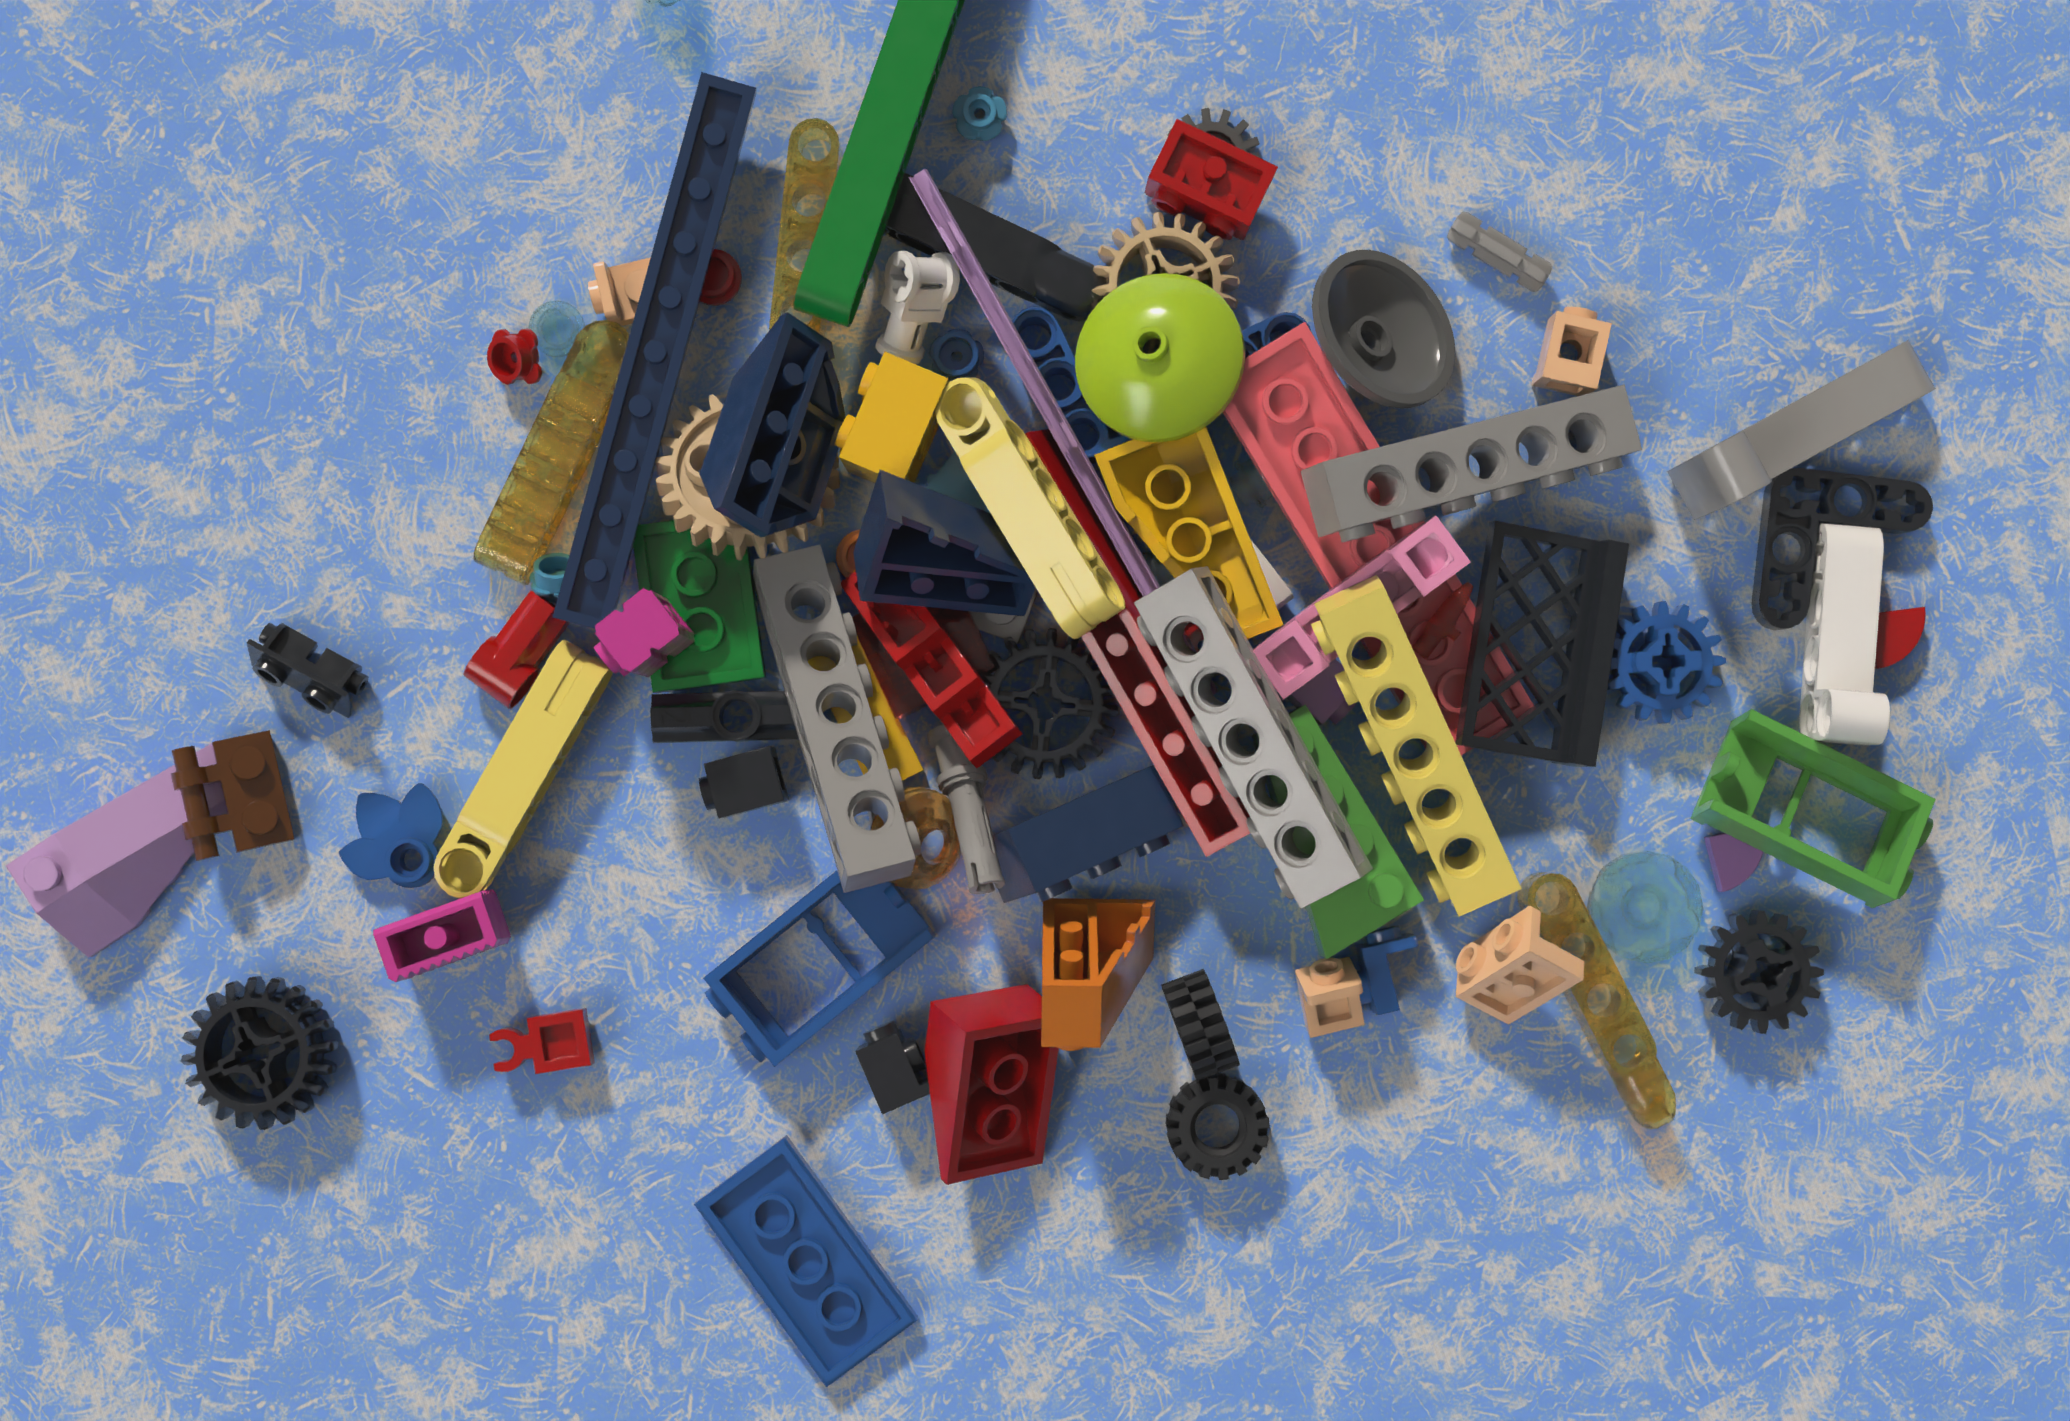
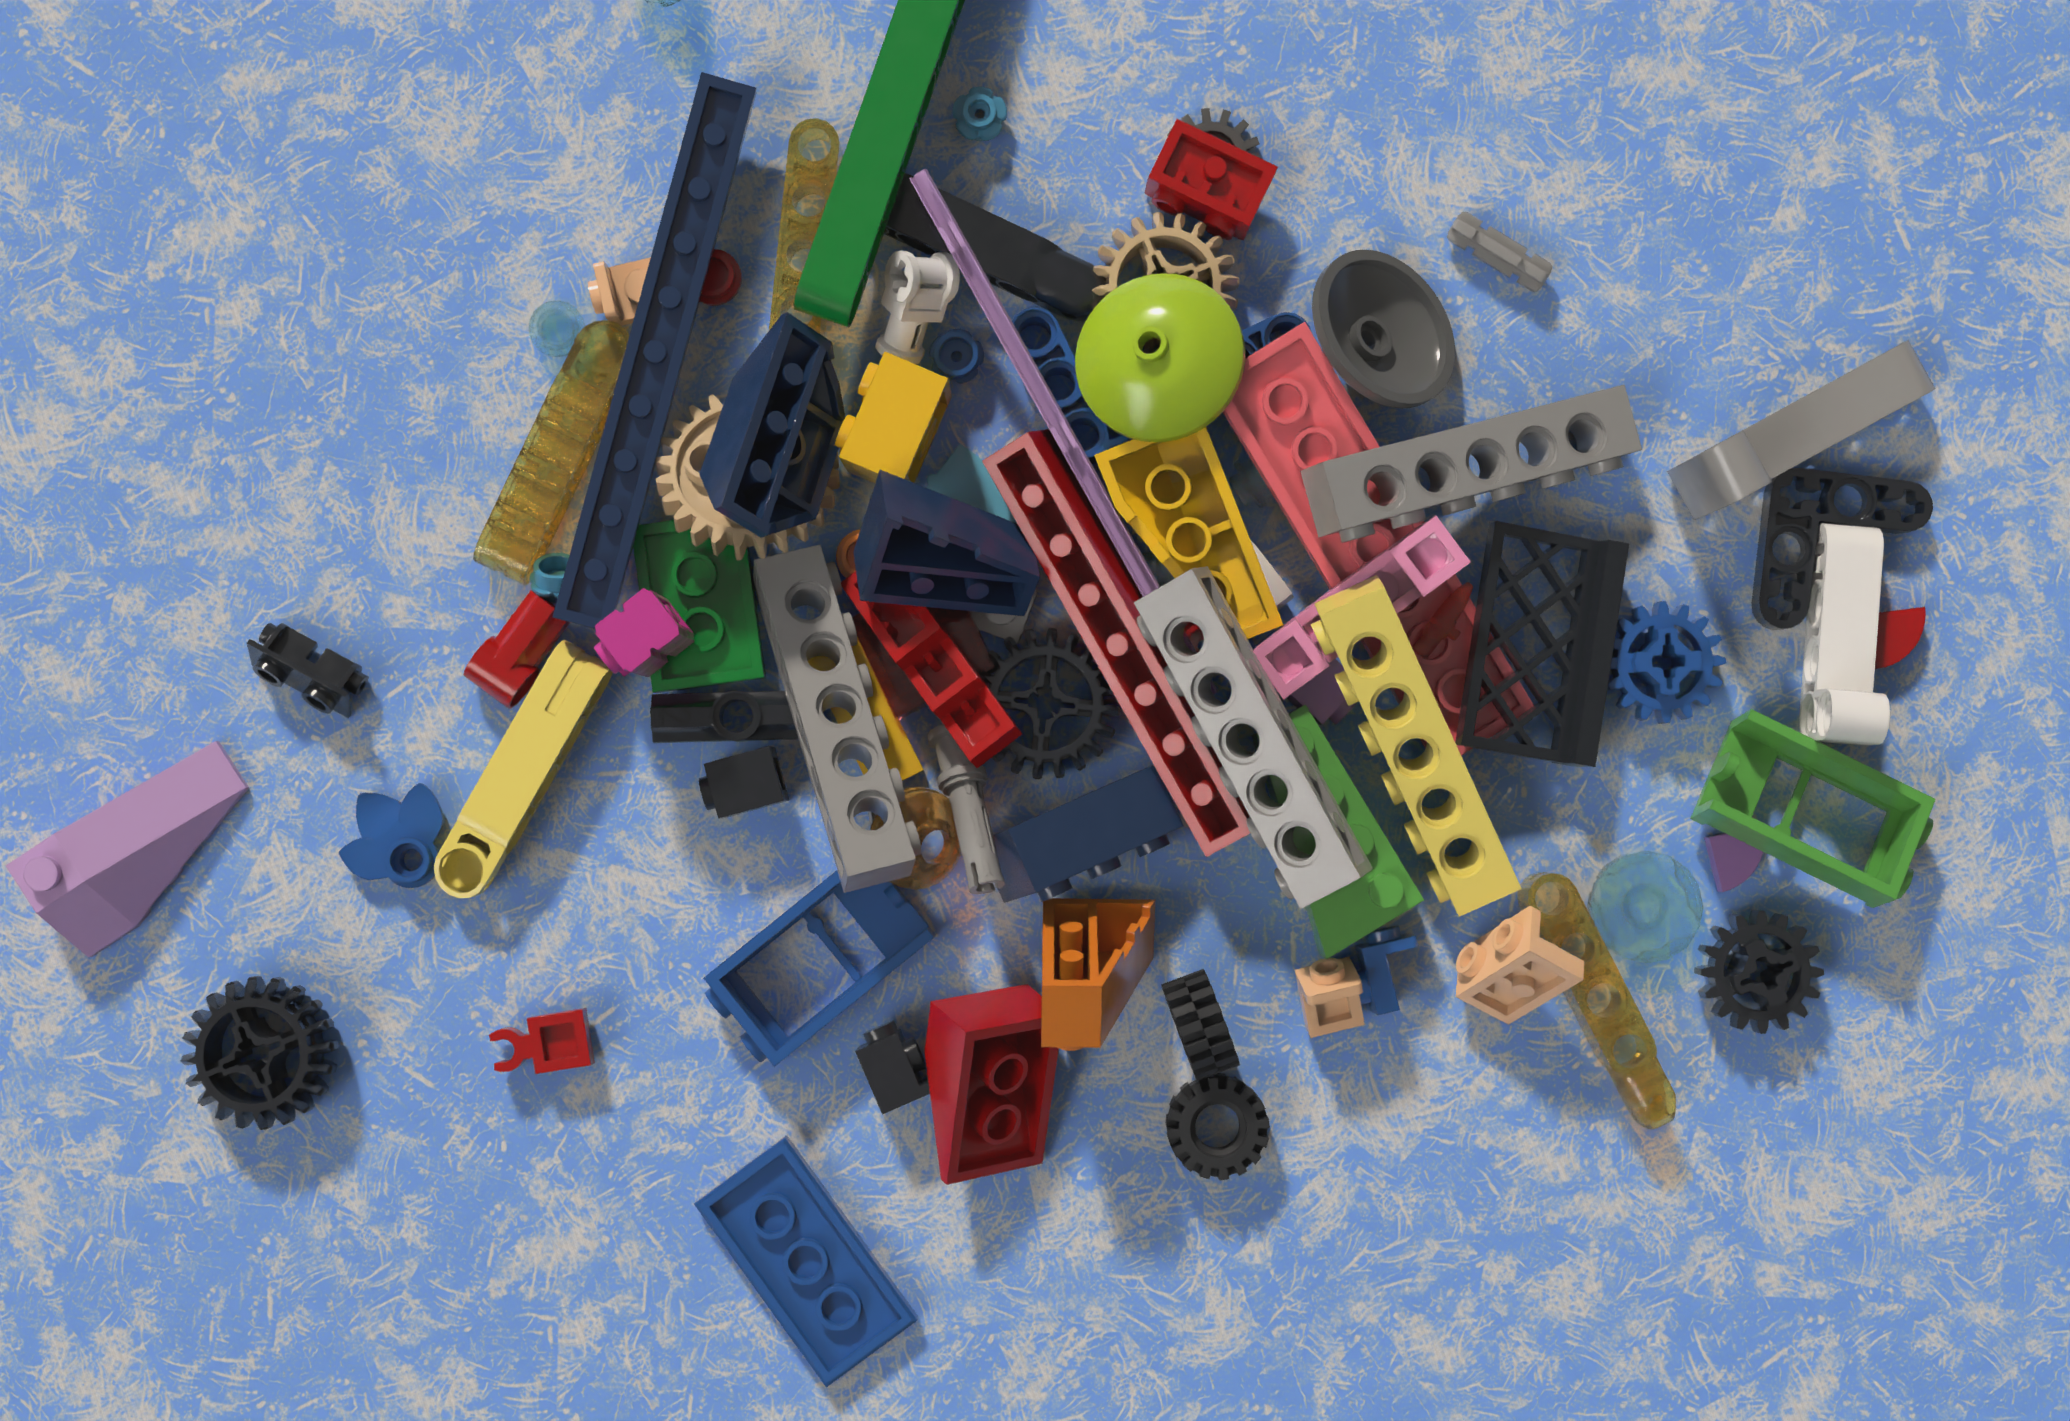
reddish brown plate [171,730,294,861] -> none
dark pink brick [373,889,511,982] -> none
red plate [487,328,542,385] -> none
light yellow piece [935,377,1125,639] -> none
light nougat brick [1531,307,1612,396] -> none

